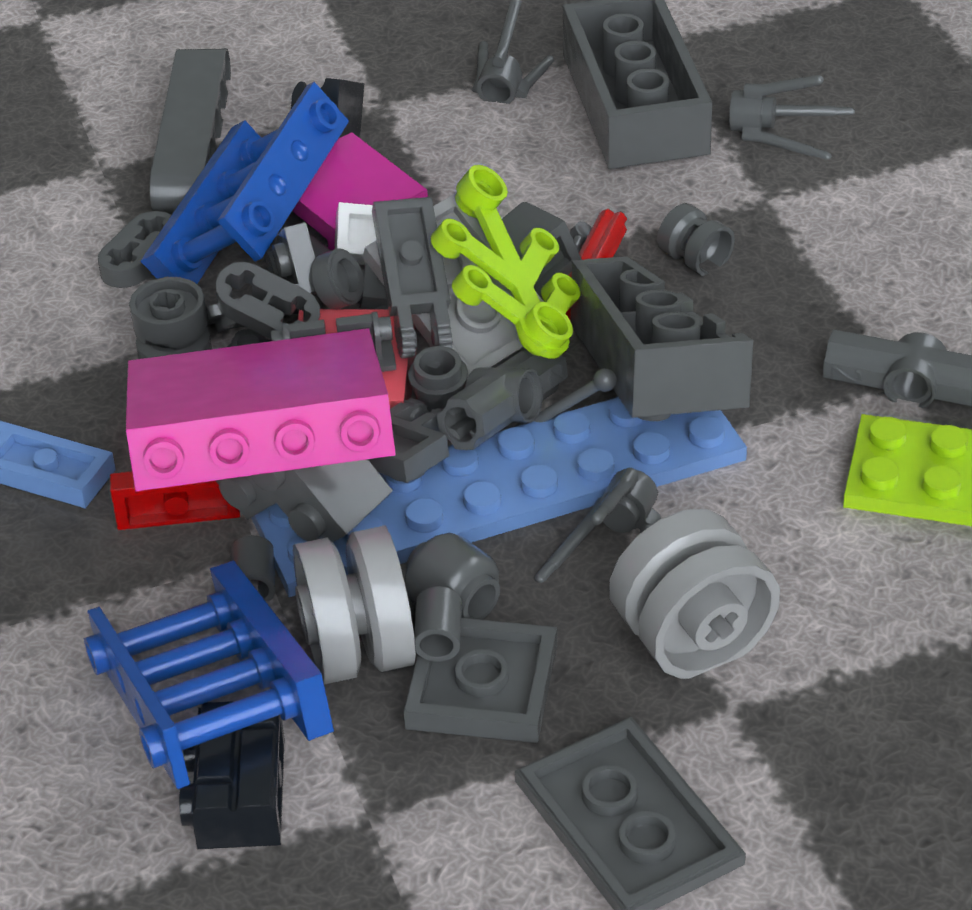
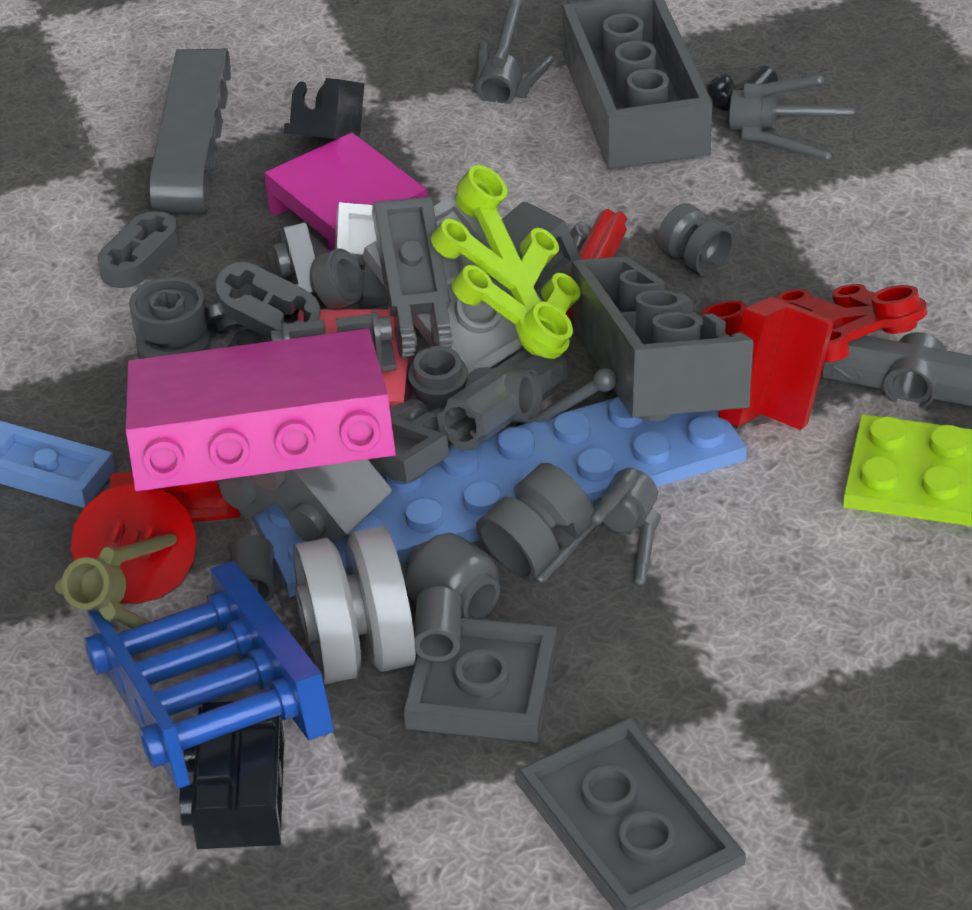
blue fence [140,82,349,284] -> none
light grey wheel [610,509,780,679] -> none
none -> olive plant [55,533,177,628]
none -> red piece [71,483,197,604]
none -> dark grey wheel [476,463,594,582]
none -> red plant [701,284,928,363]
none -> black arm [707,66,778,110]
none -> red panel [718,296,833,430]

